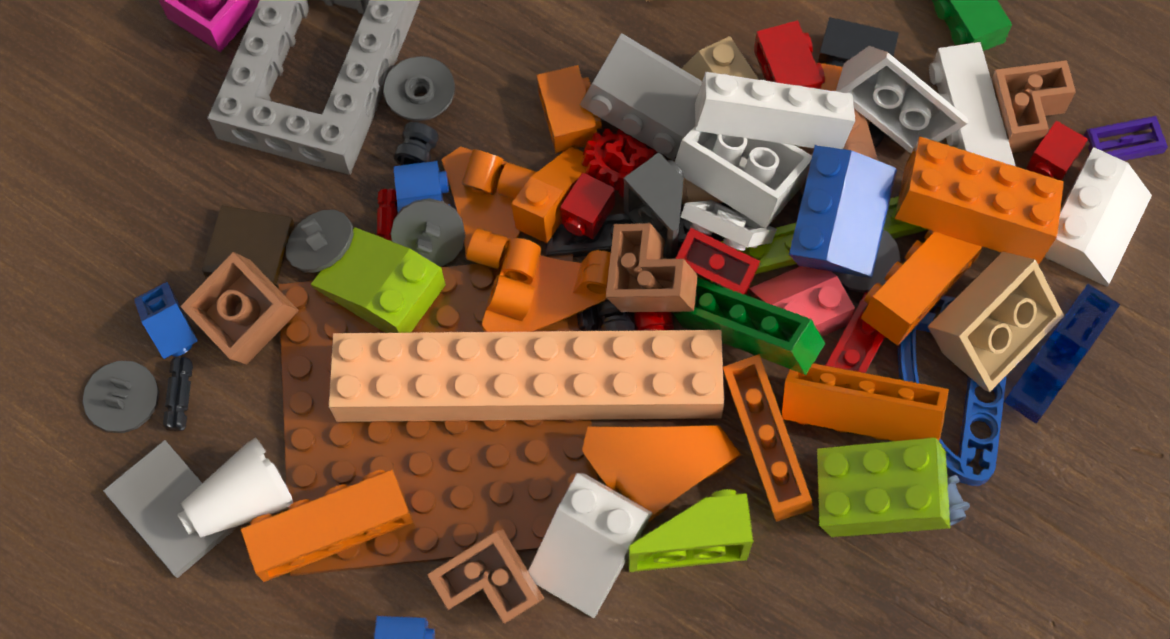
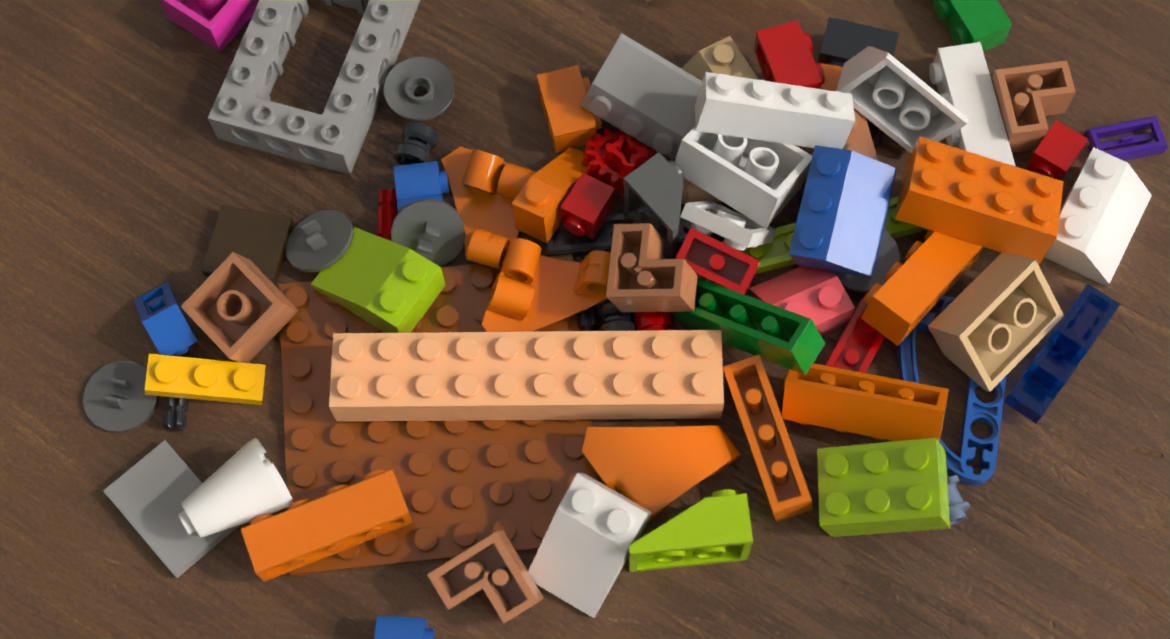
none -> yellow plate [144,354,266,405]

